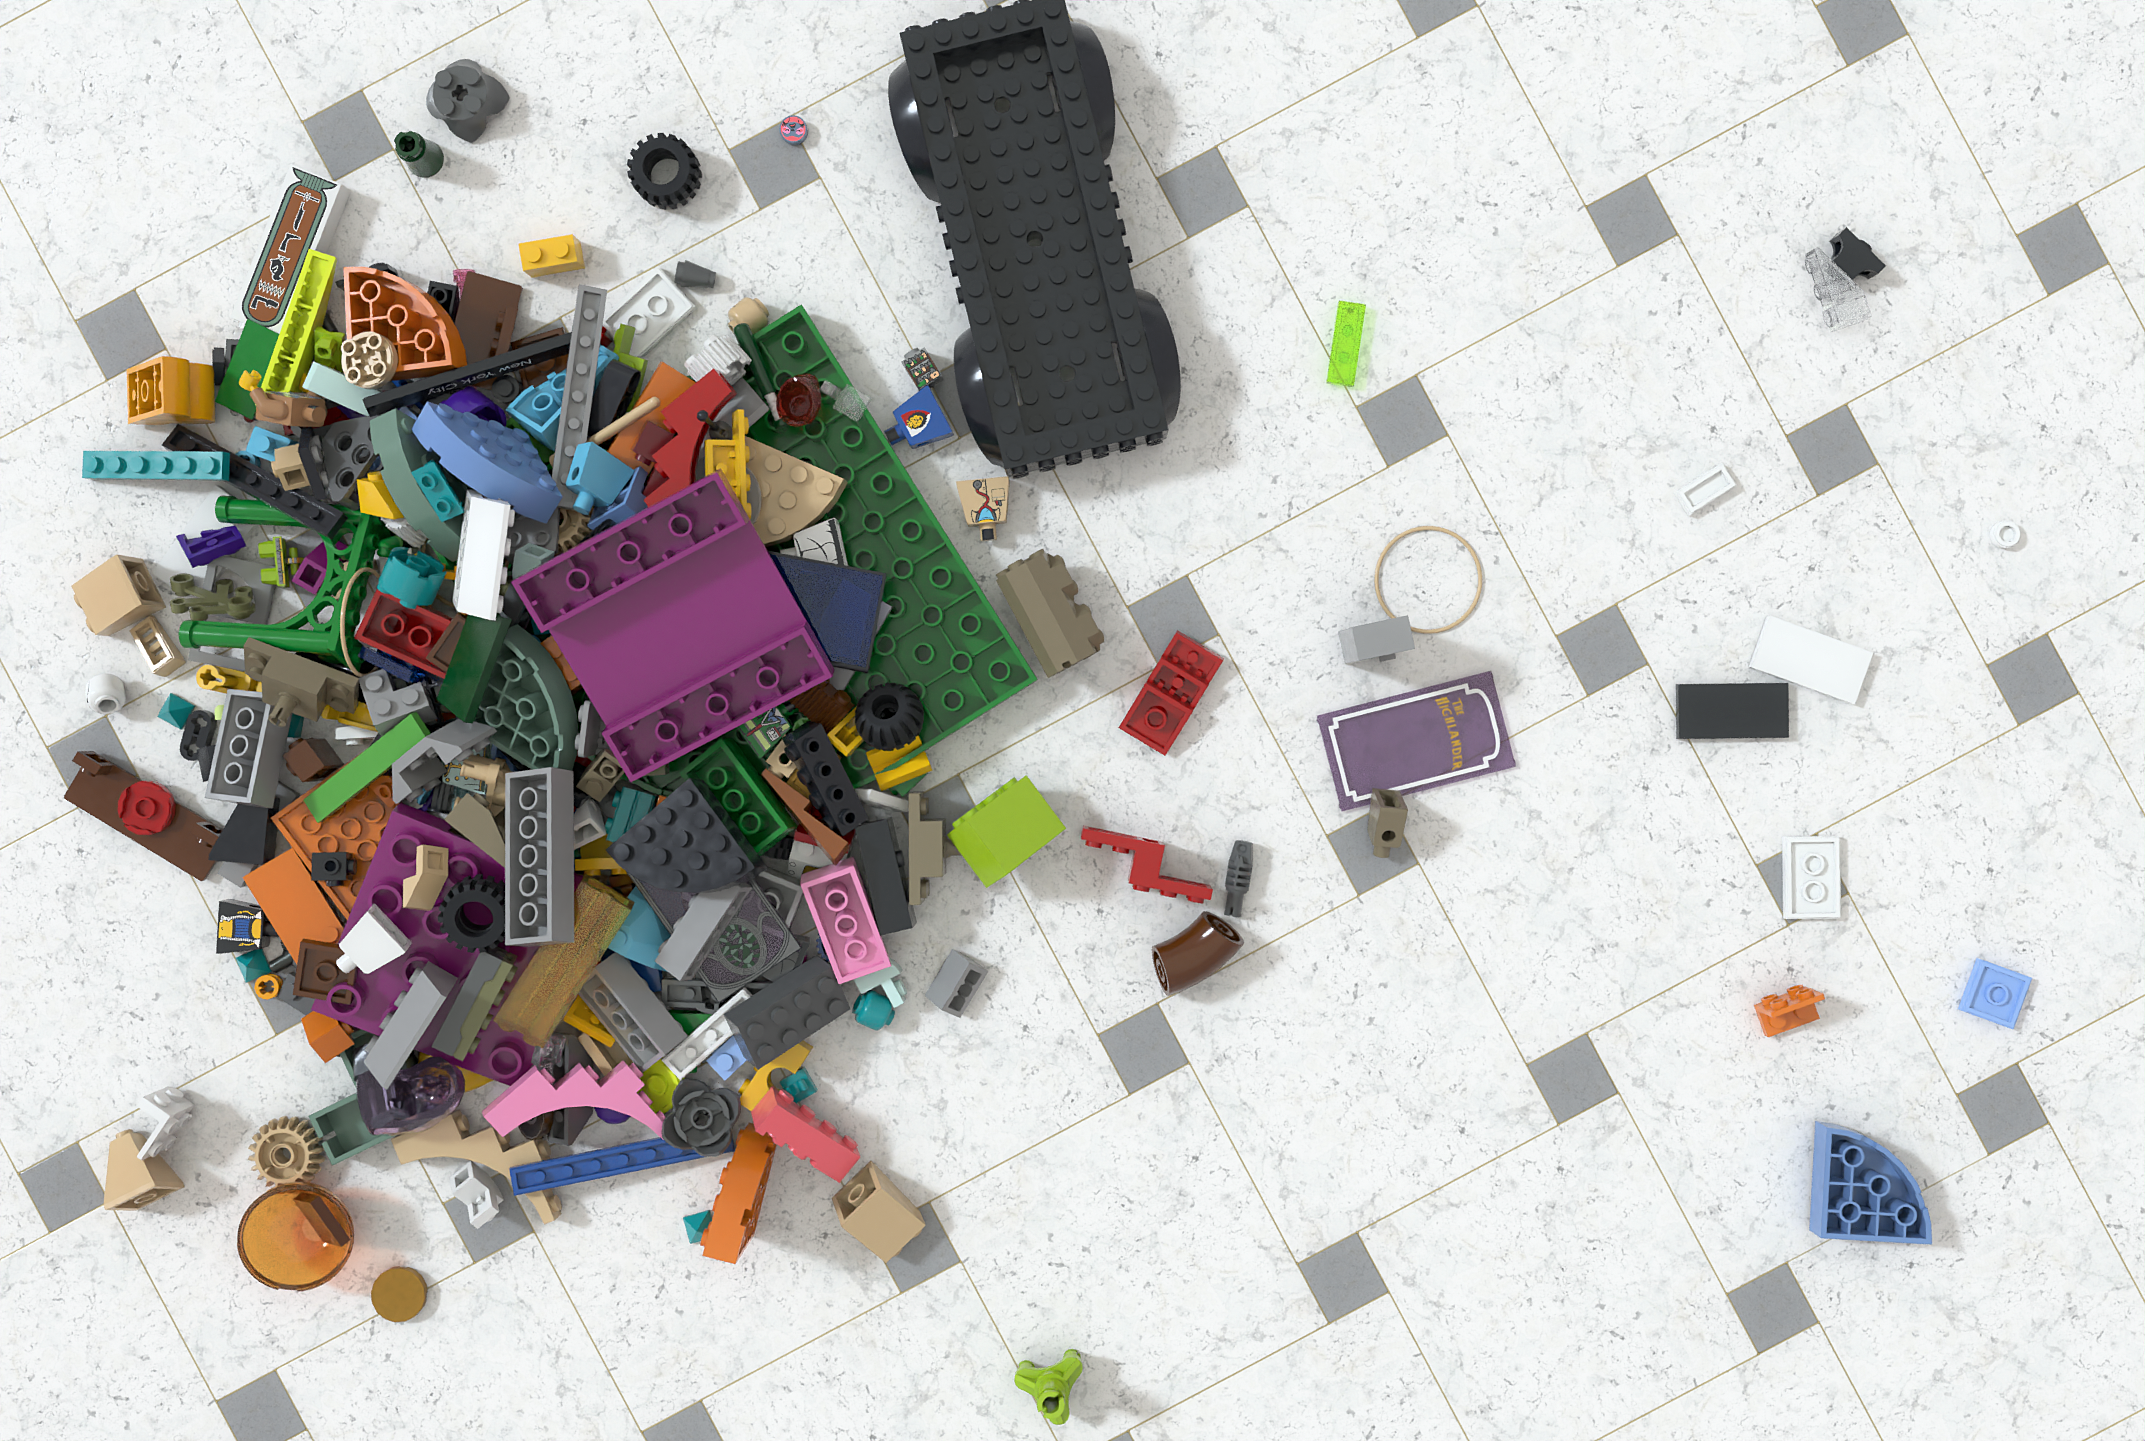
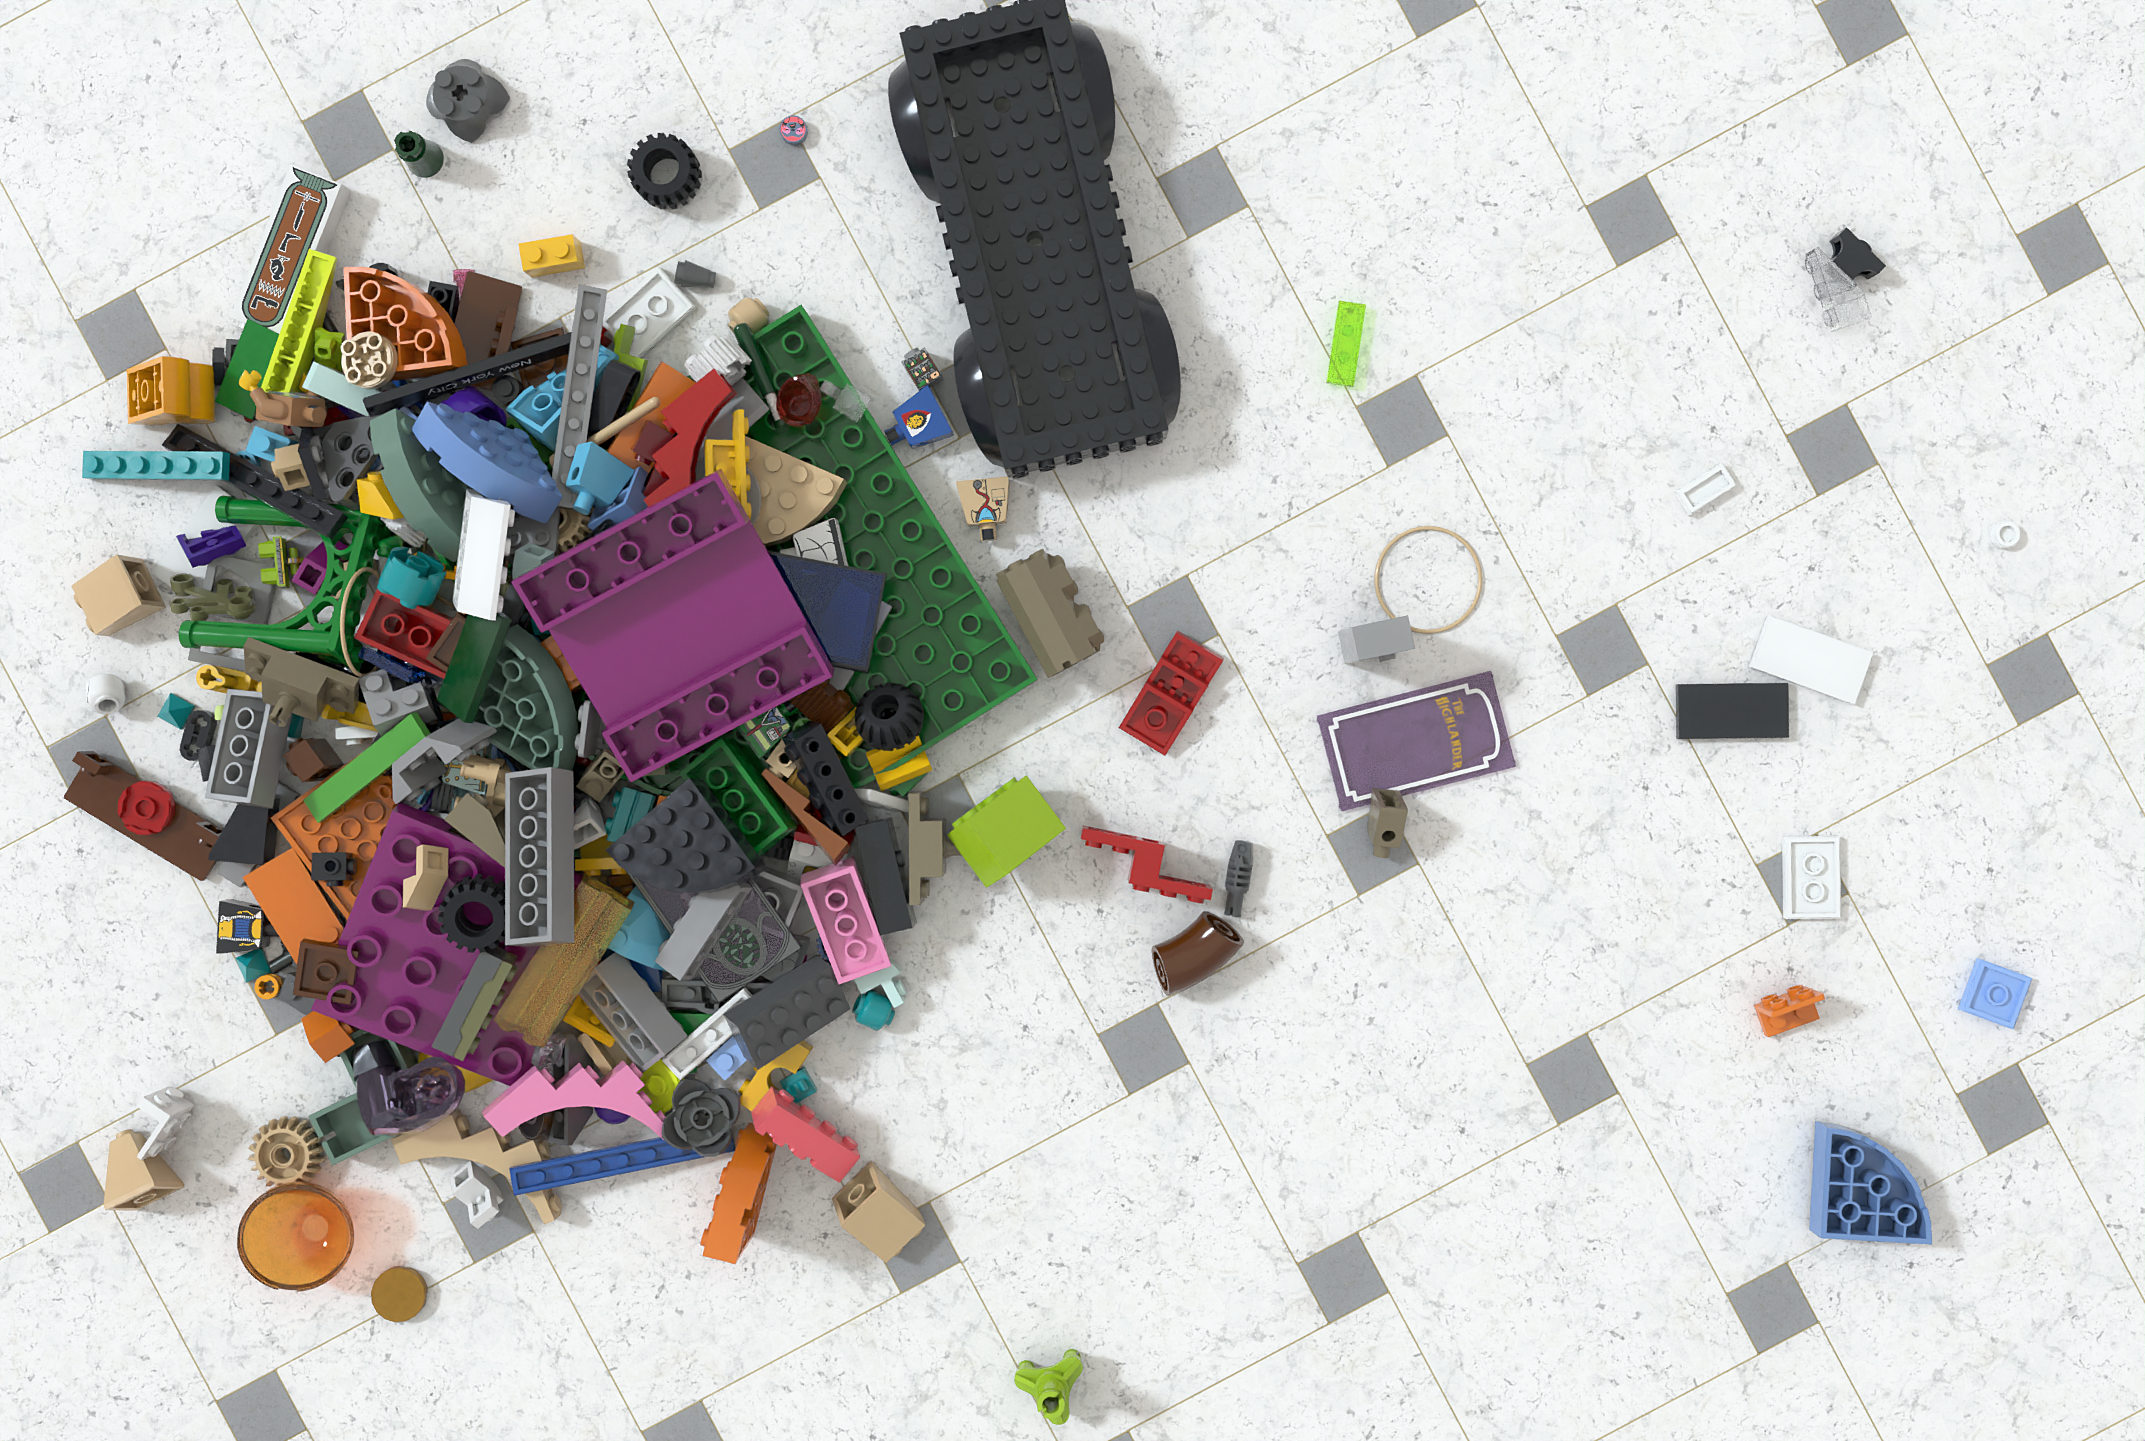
tan slope [129,615,186,677] -> none
reddish brown tile [293,1192,351,1247] -> none
white torso [336,904,412,974] -> none
light grey slope [364,961,458,1090] -> none
teal hinge [411,459,465,522] -> none
teal slope [683,1210,712,1244] -> none
hinge [697,410,732,440] -> none
light grey brick [925,949,988,1018] -> none

